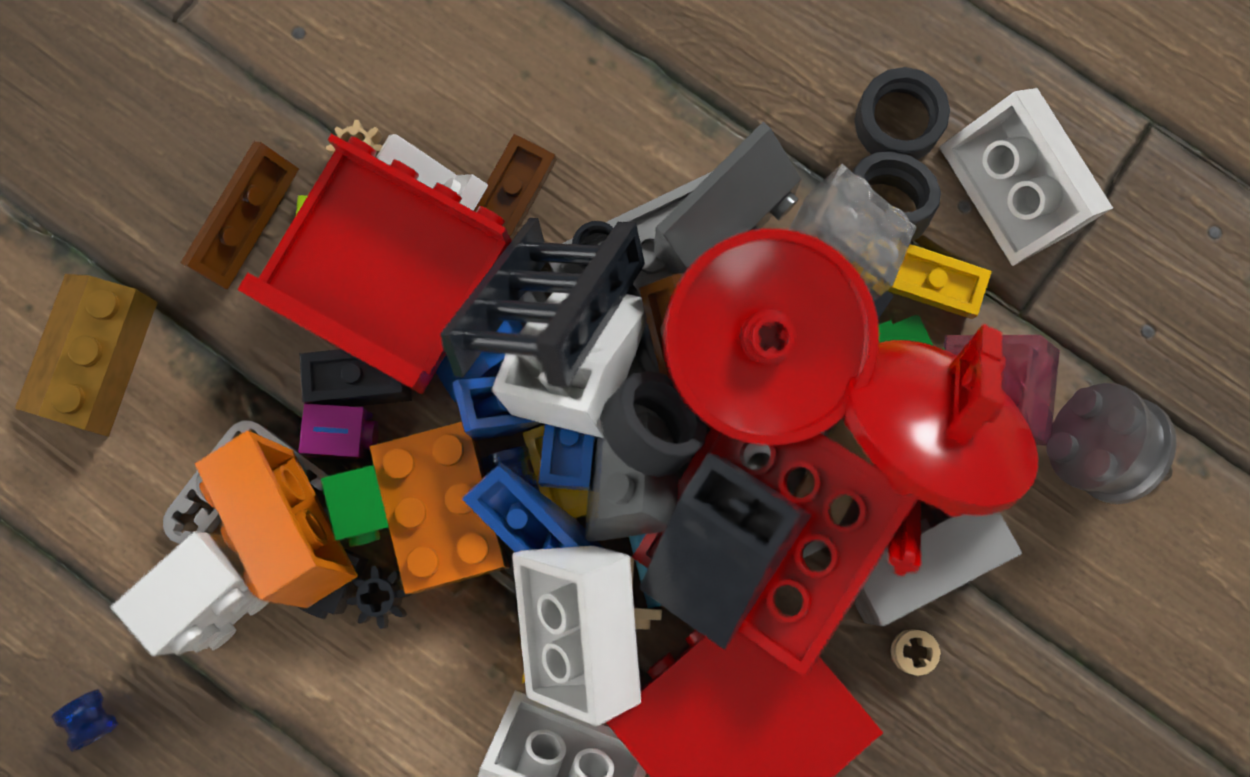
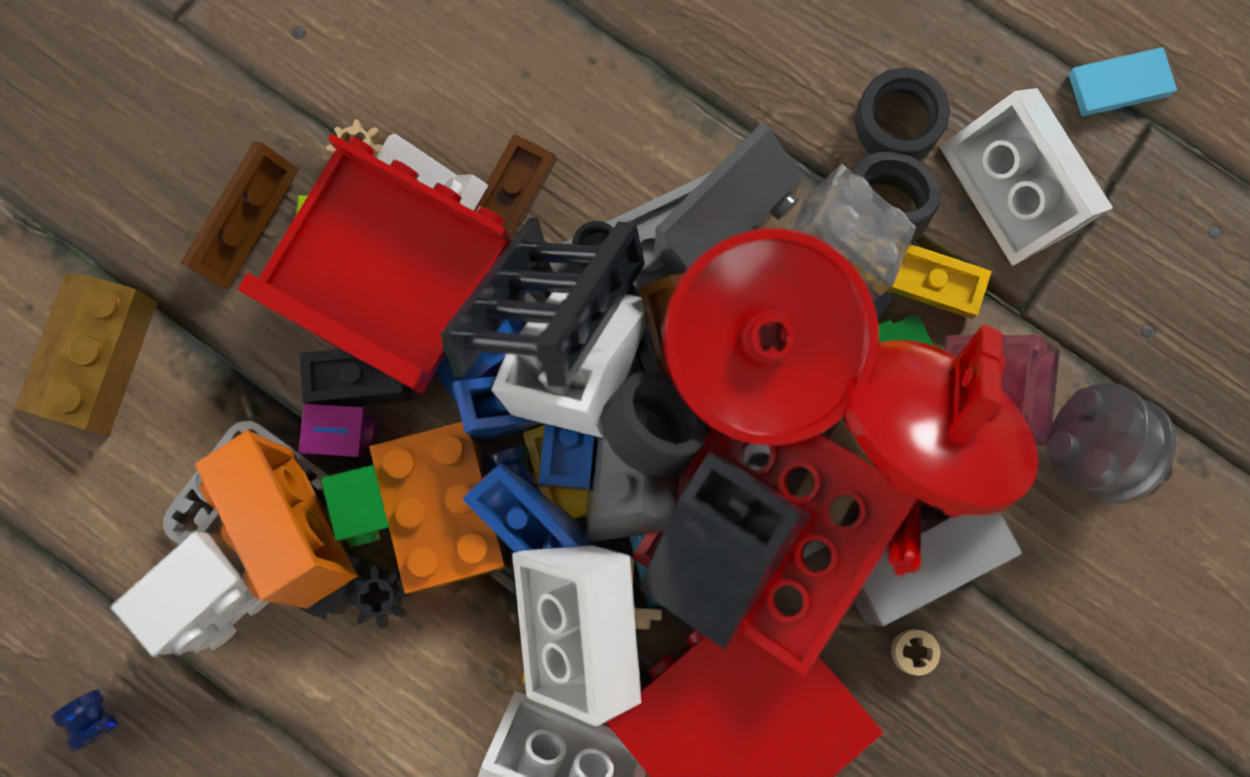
none -> medium azure tile [1069,47,1177,117]

